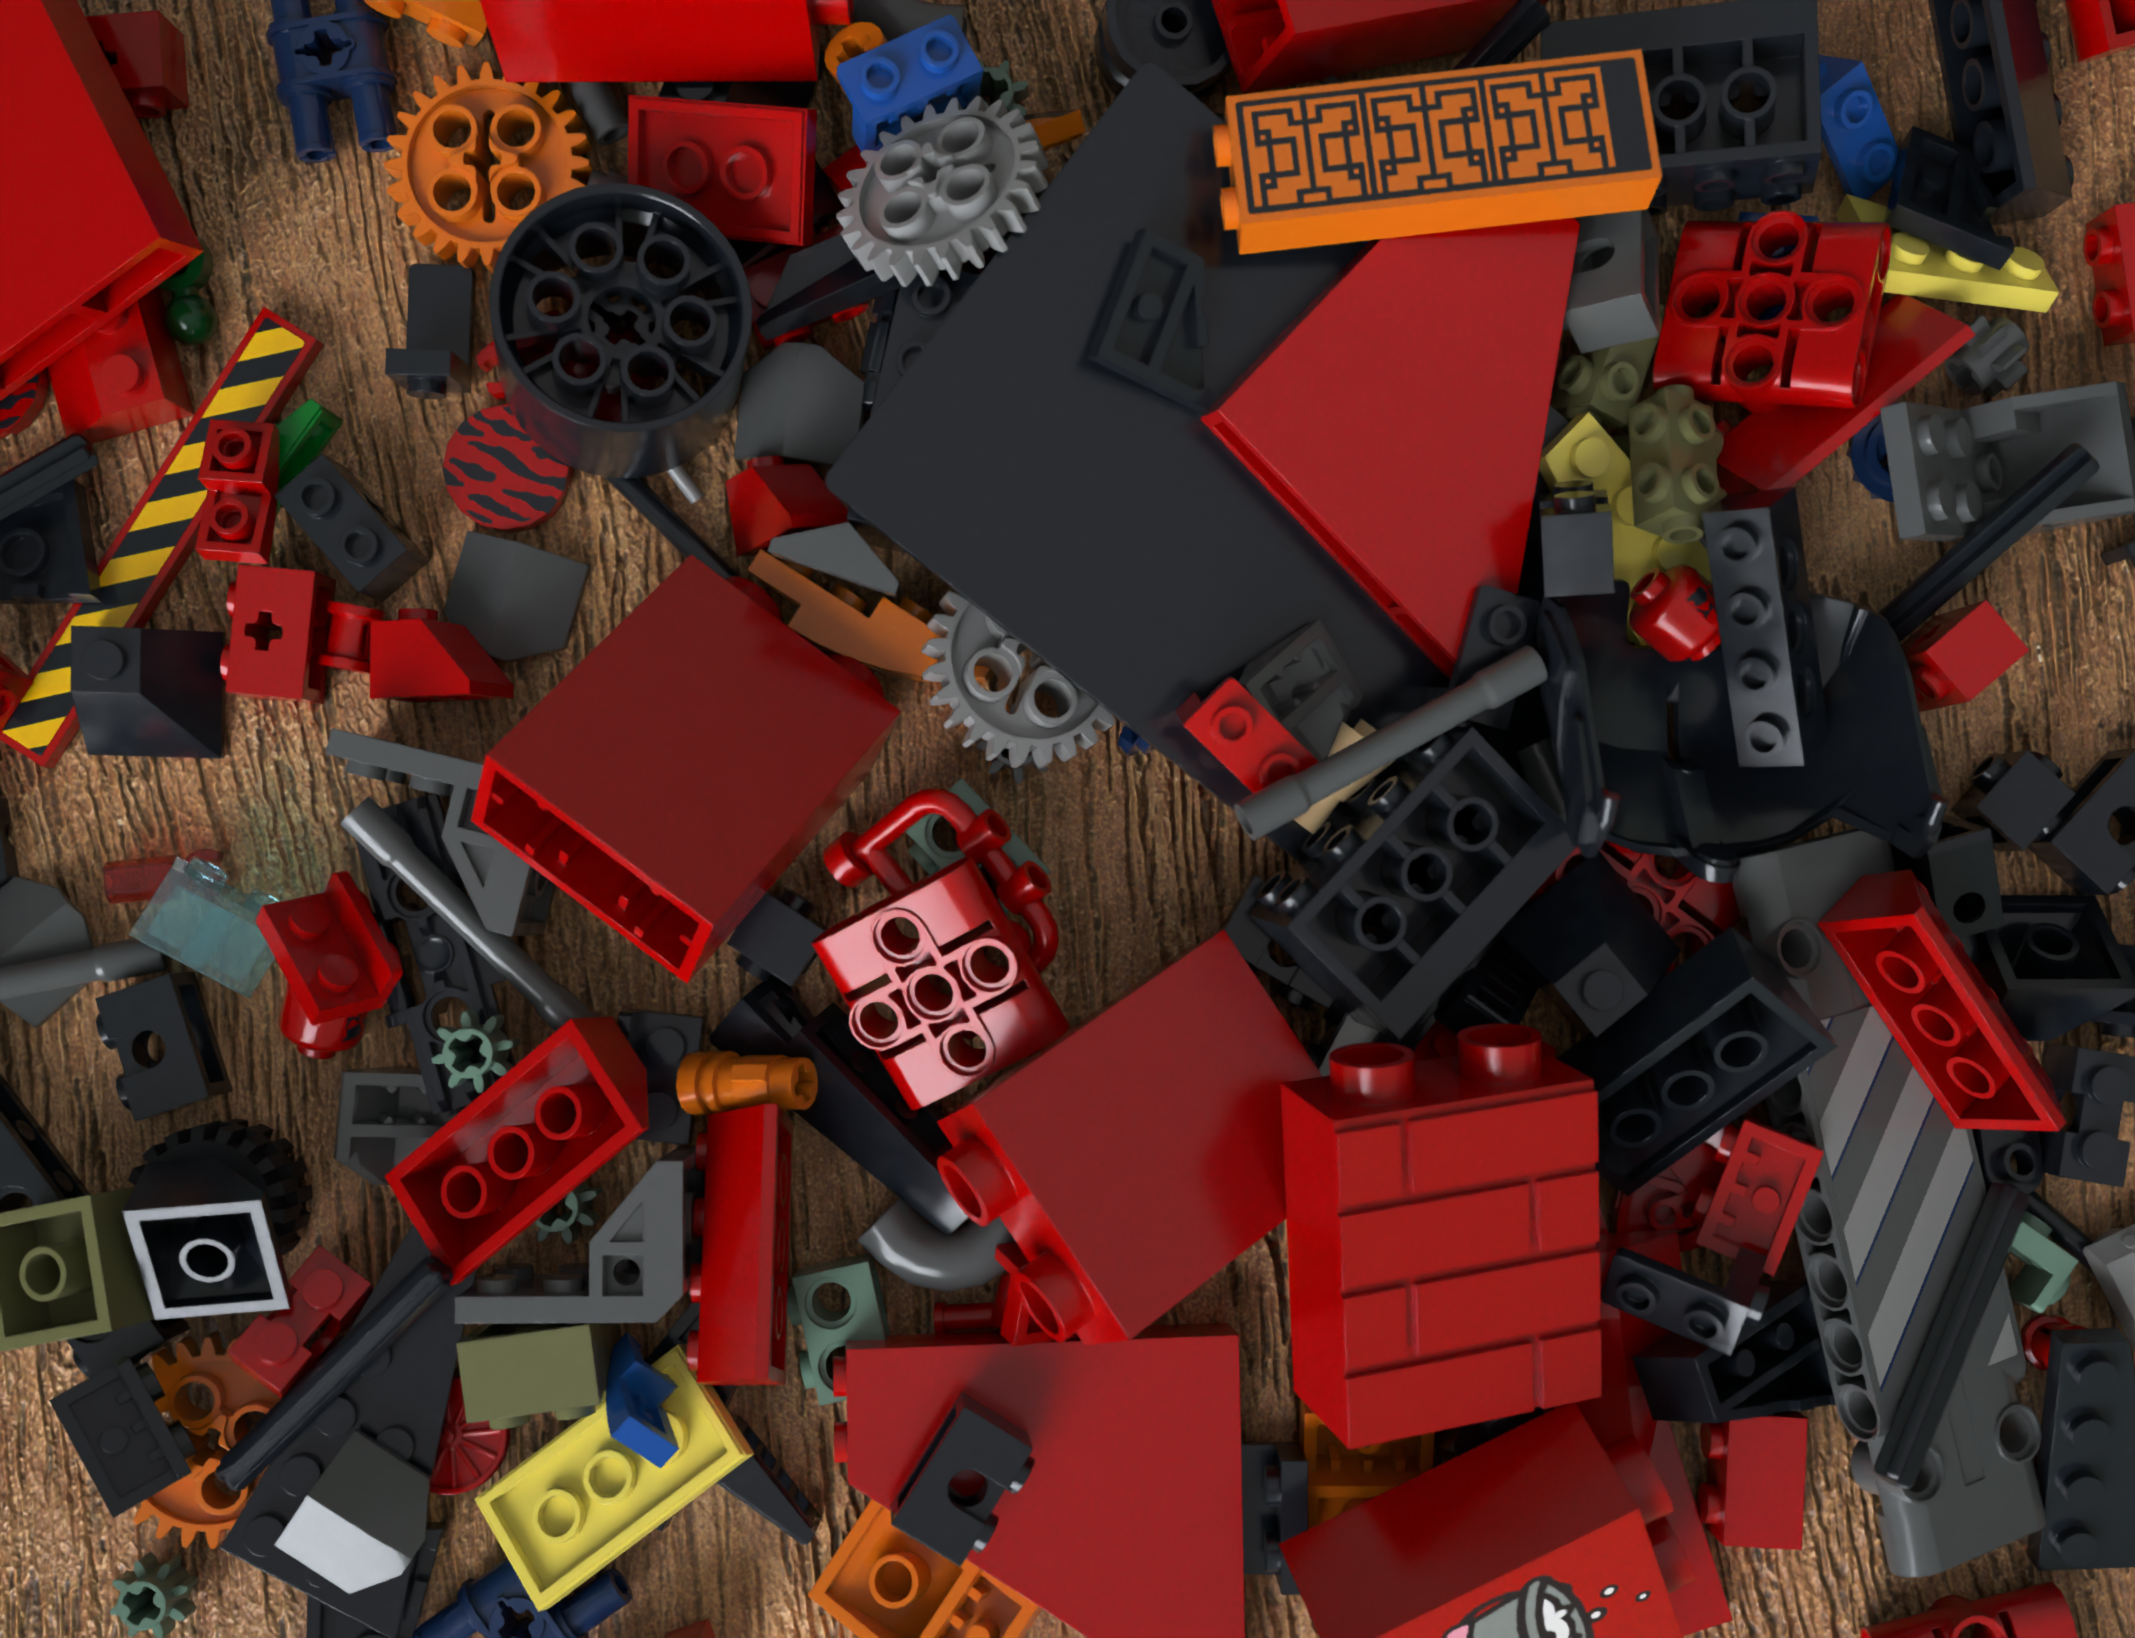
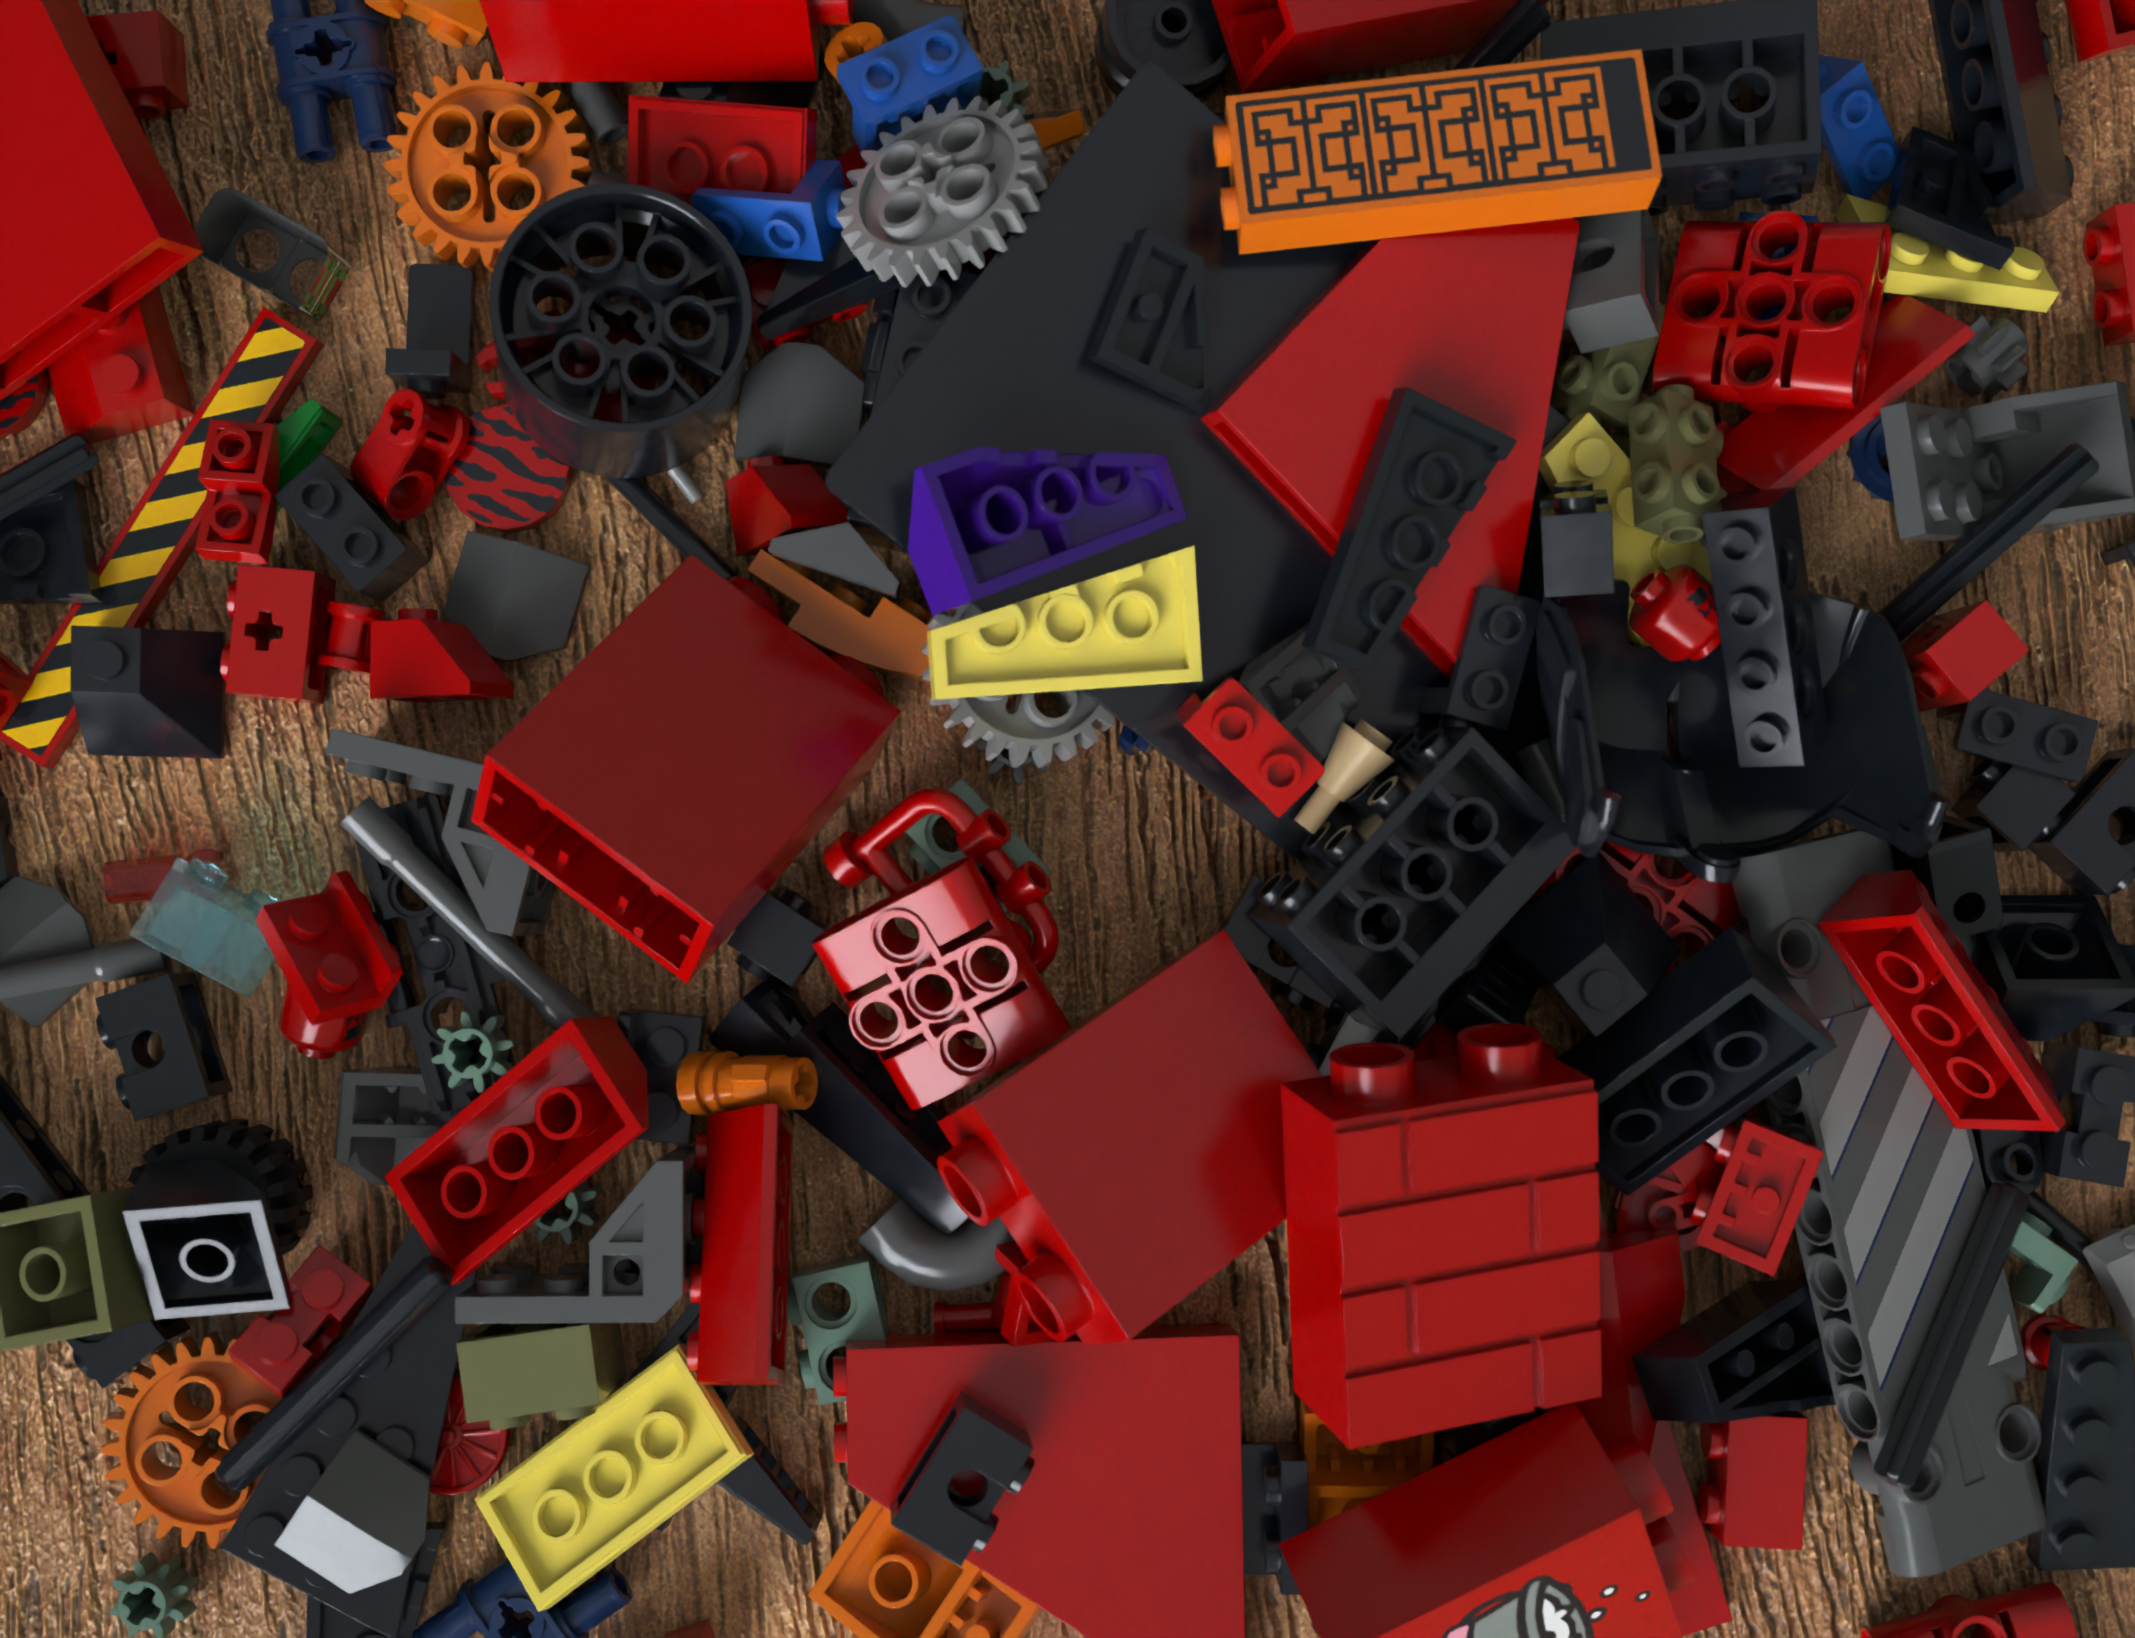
black bracket [49,1355,197,1518] -> none
dark green plate [158,236,218,346] -> none
blue slope [606,1332,679,1468] -> none
dark grey piece [1234,645,1547,841] -> none
black bracket [1600,1247,1771,1356] -> none
none -> dark grey piece [193,188,352,321]
none -> red piece [351,389,470,521]
none -> blue bracket [691,159,849,261]
none -> dark purple wedge [908,446,1188,615]
none -> light yellow wing [927,545,1203,700]
none -> black wing [1301,387,1518,671]
none -> black bracket [1936,689,2098,782]

